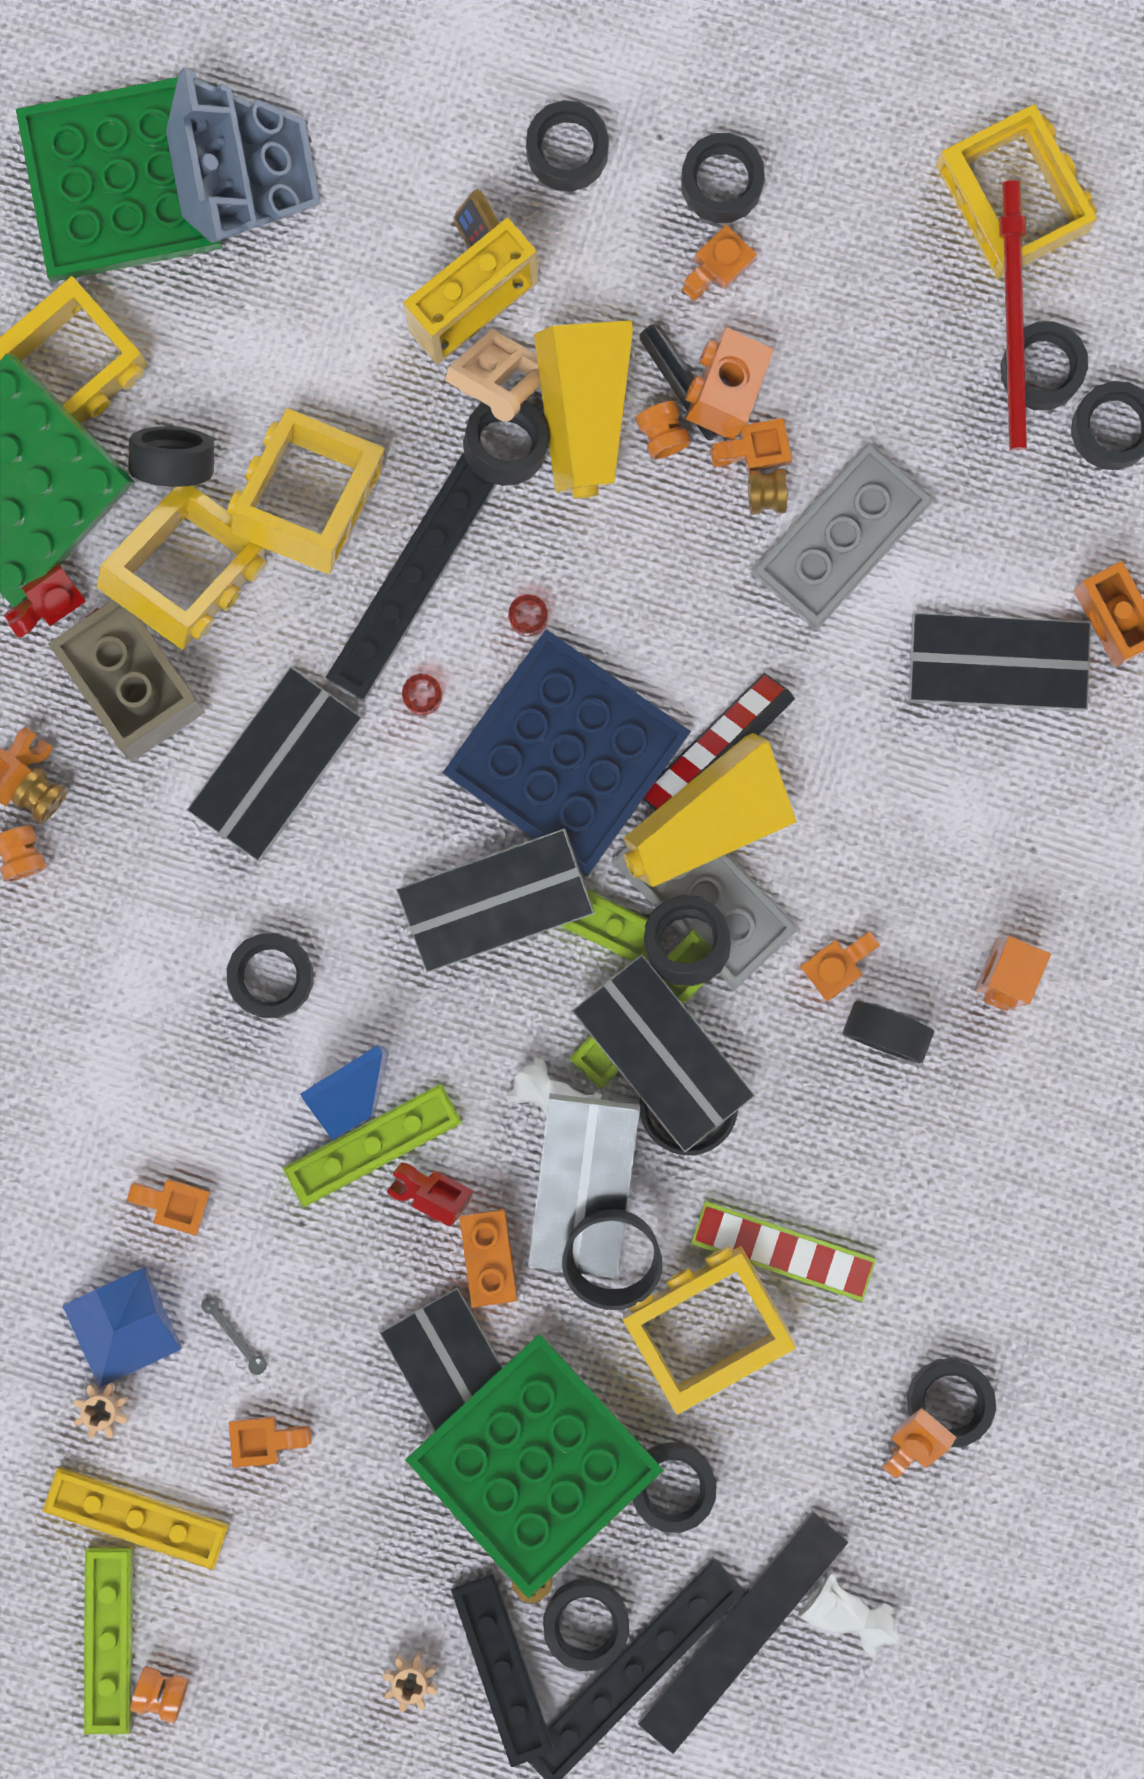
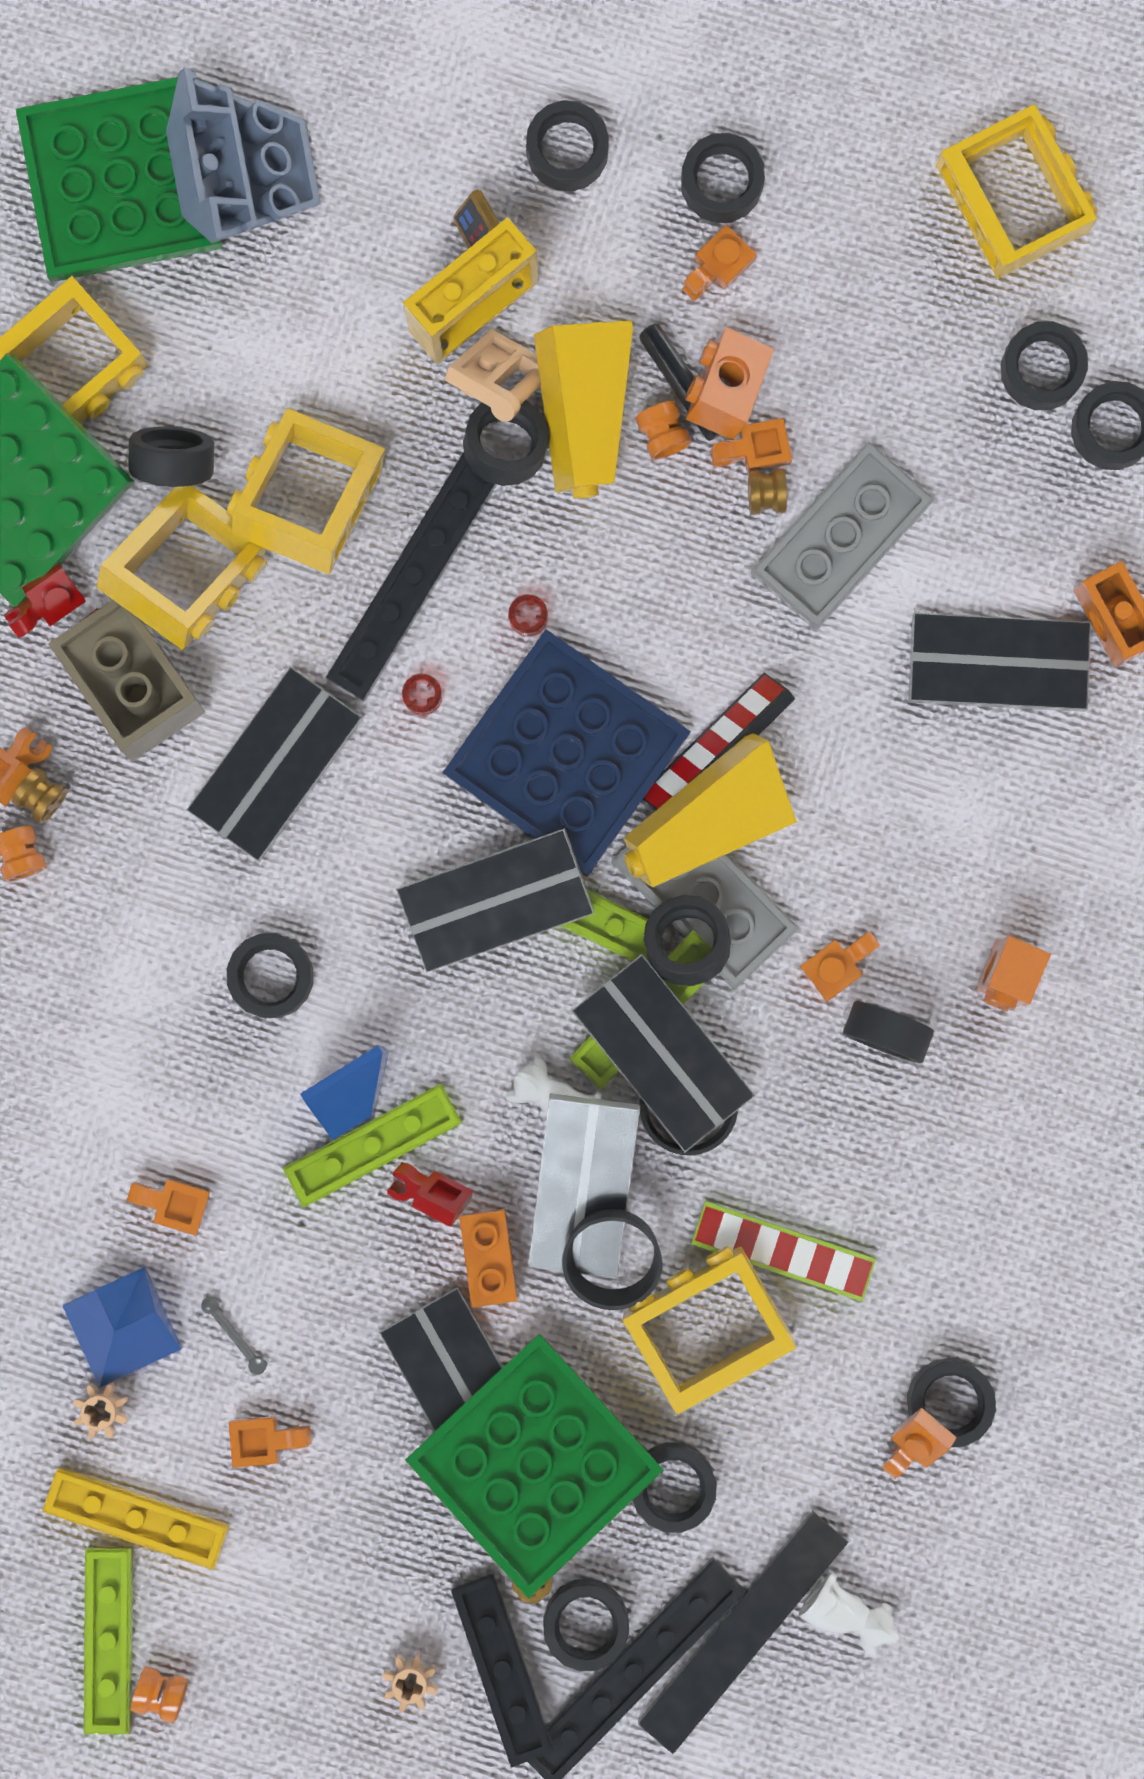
red bar [999,180,1027,450] -> none

